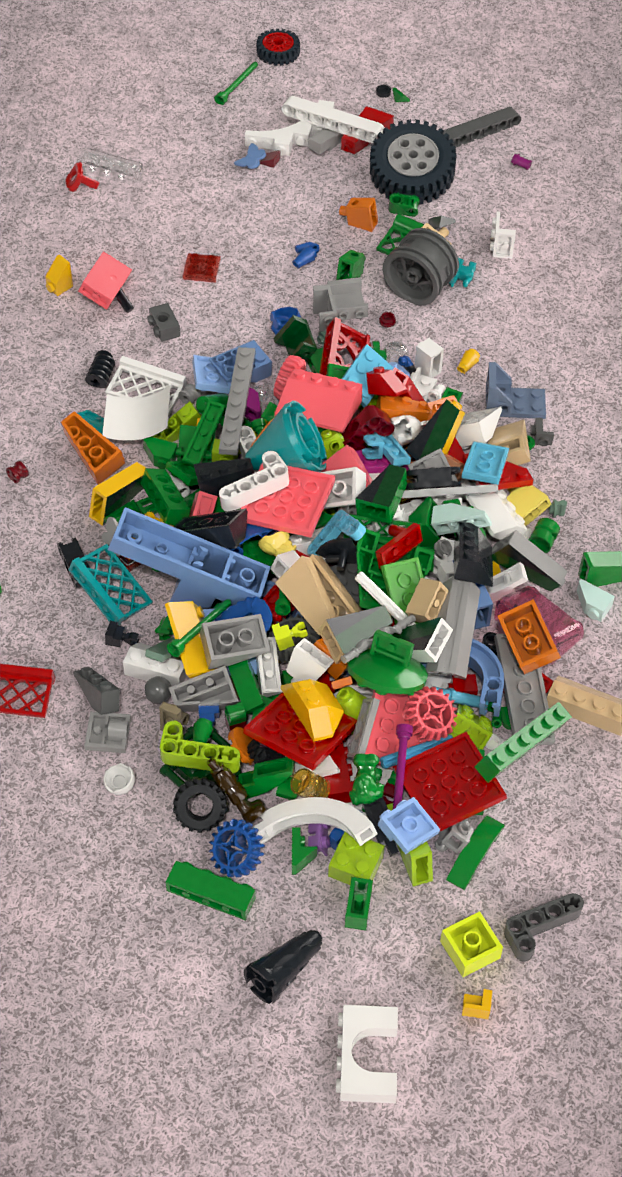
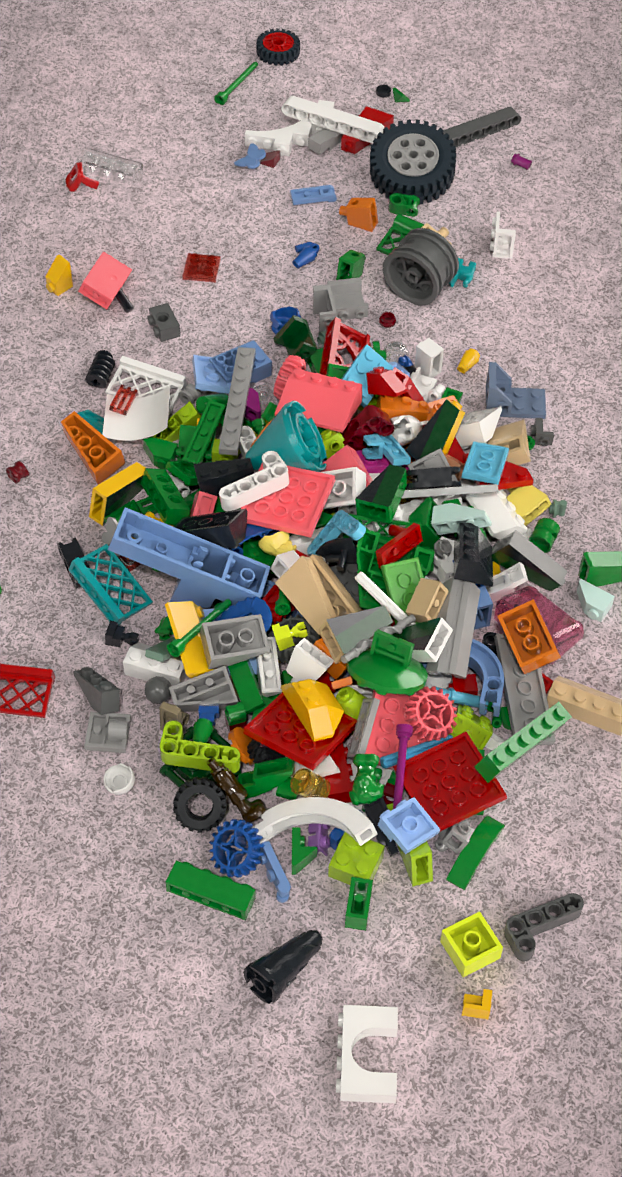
slope [428,216,456,229] -> none
none -> clear red tile [109,384,138,416]
none -> medium blue plate [259,841,291,903]
none -> medium blue plate [290,185,337,205]

